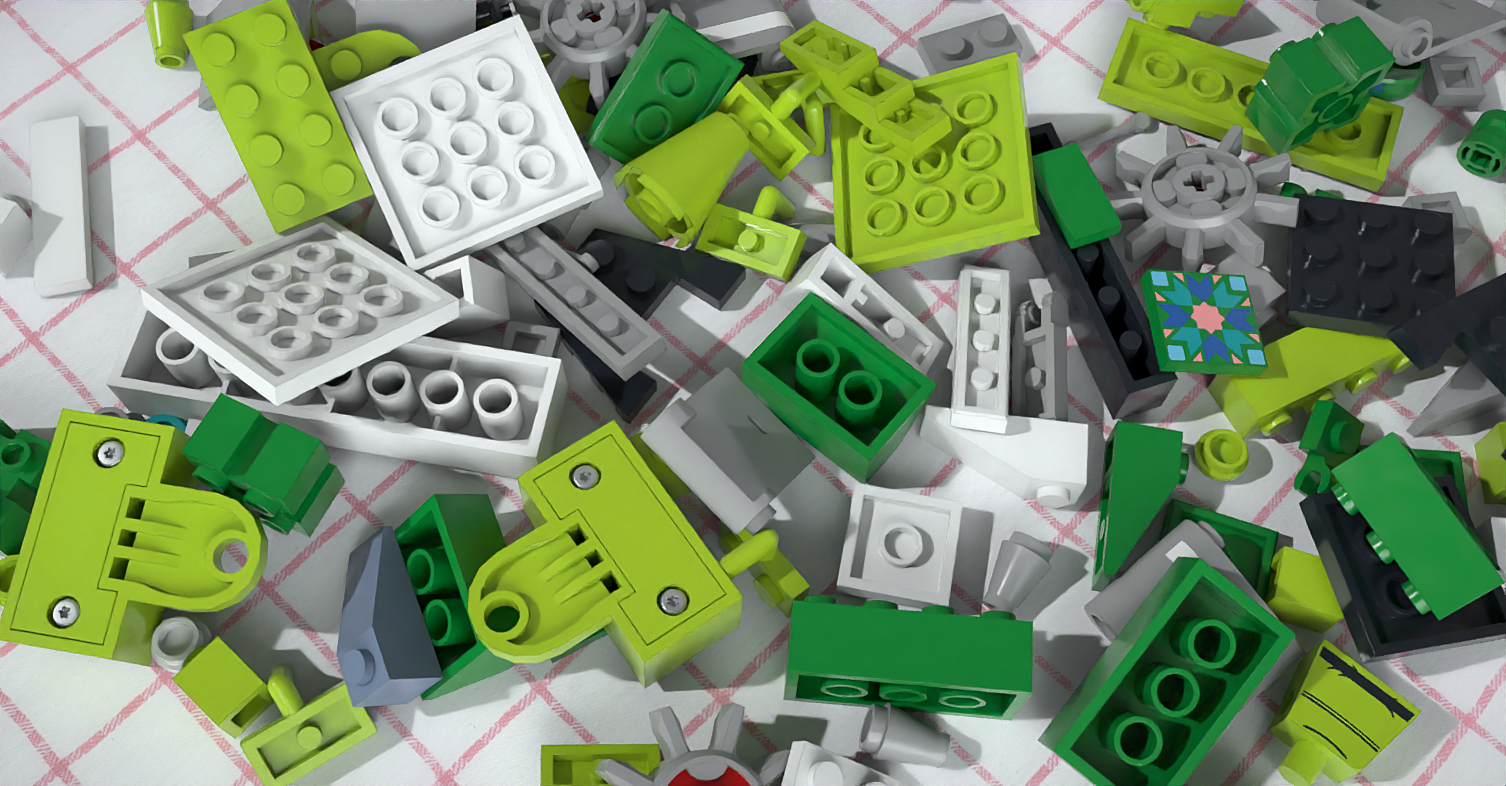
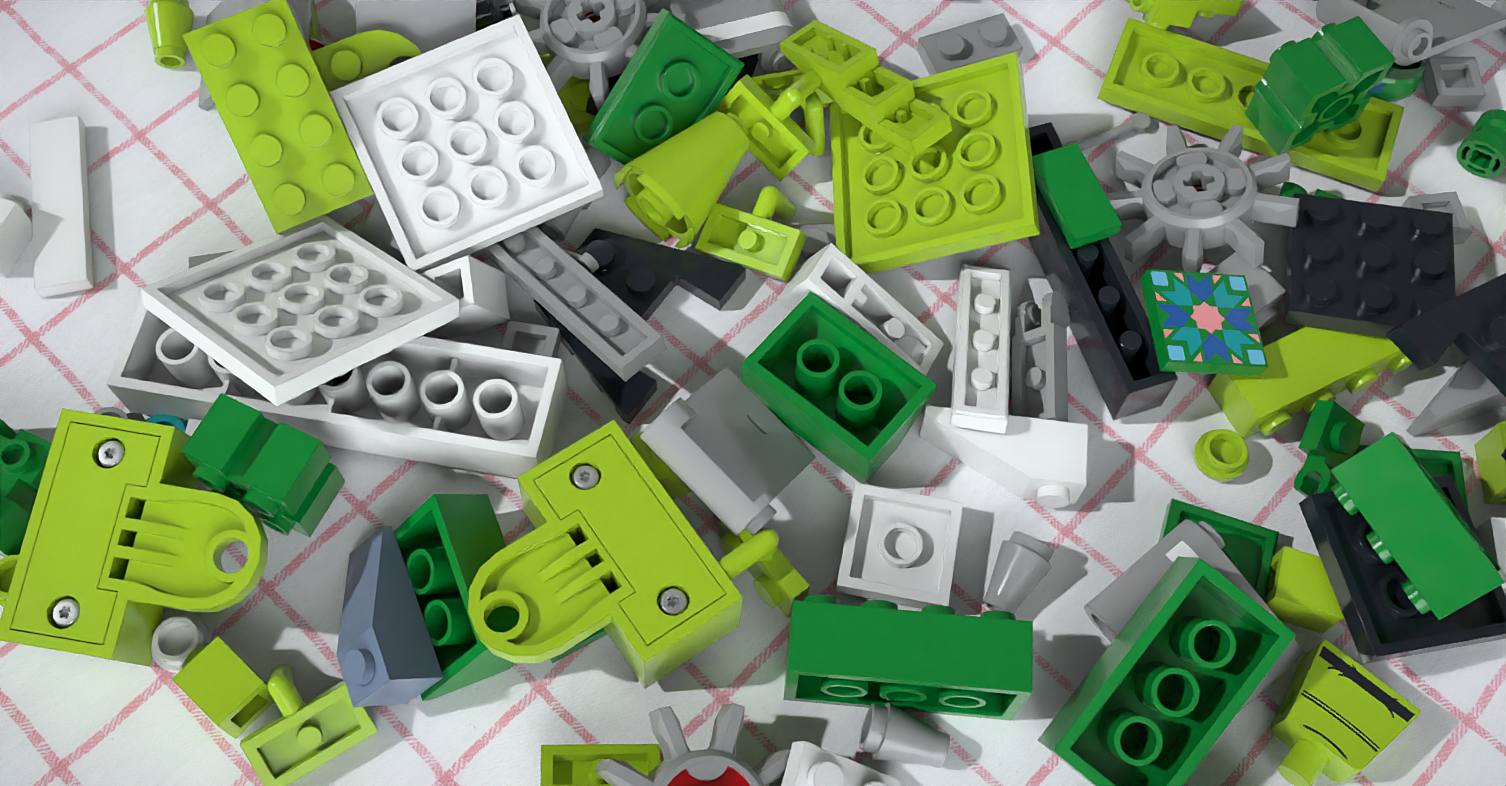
green slope [1091,420,1189,592] -> none

